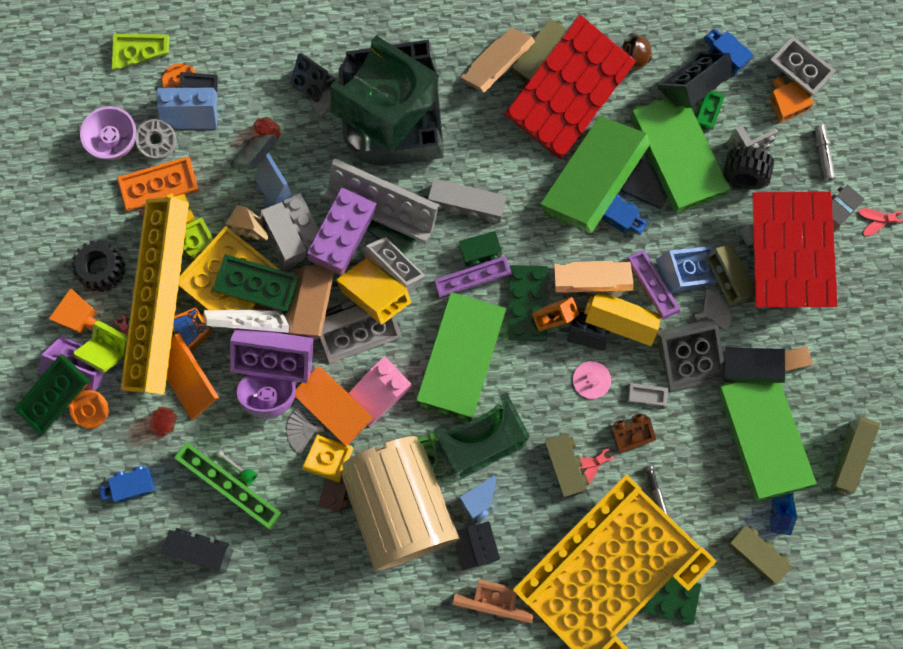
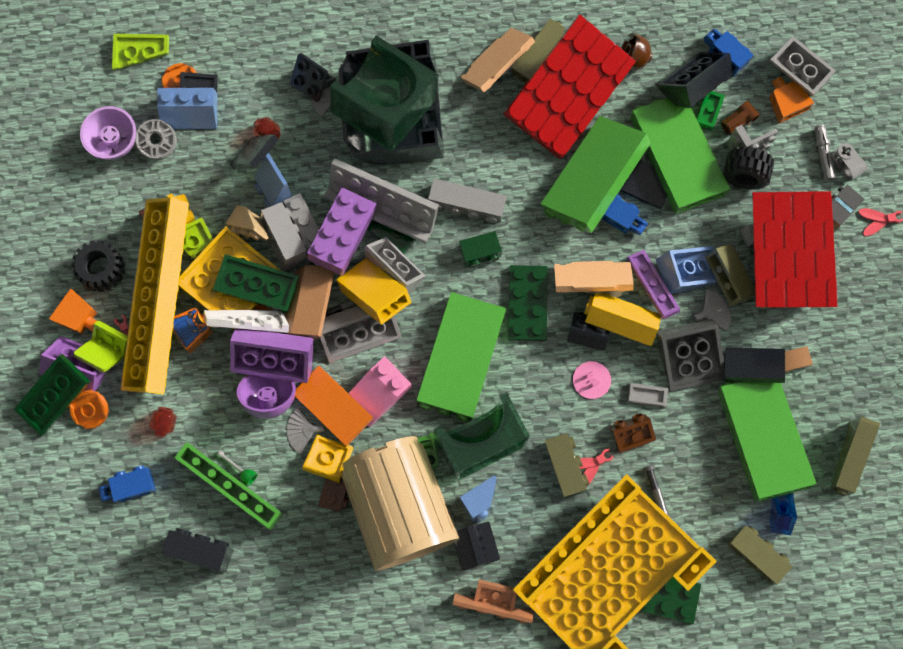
orange tile [117,156,199,213] -> none
orange tile [166,334,219,420] -> none
medium lavender tile [434,256,512,298] -> none
orange torso [532,297,579,331] -> none
none -> reddish brown piece [721,101,760,136]
none -> light grey piece [832,143,867,181]

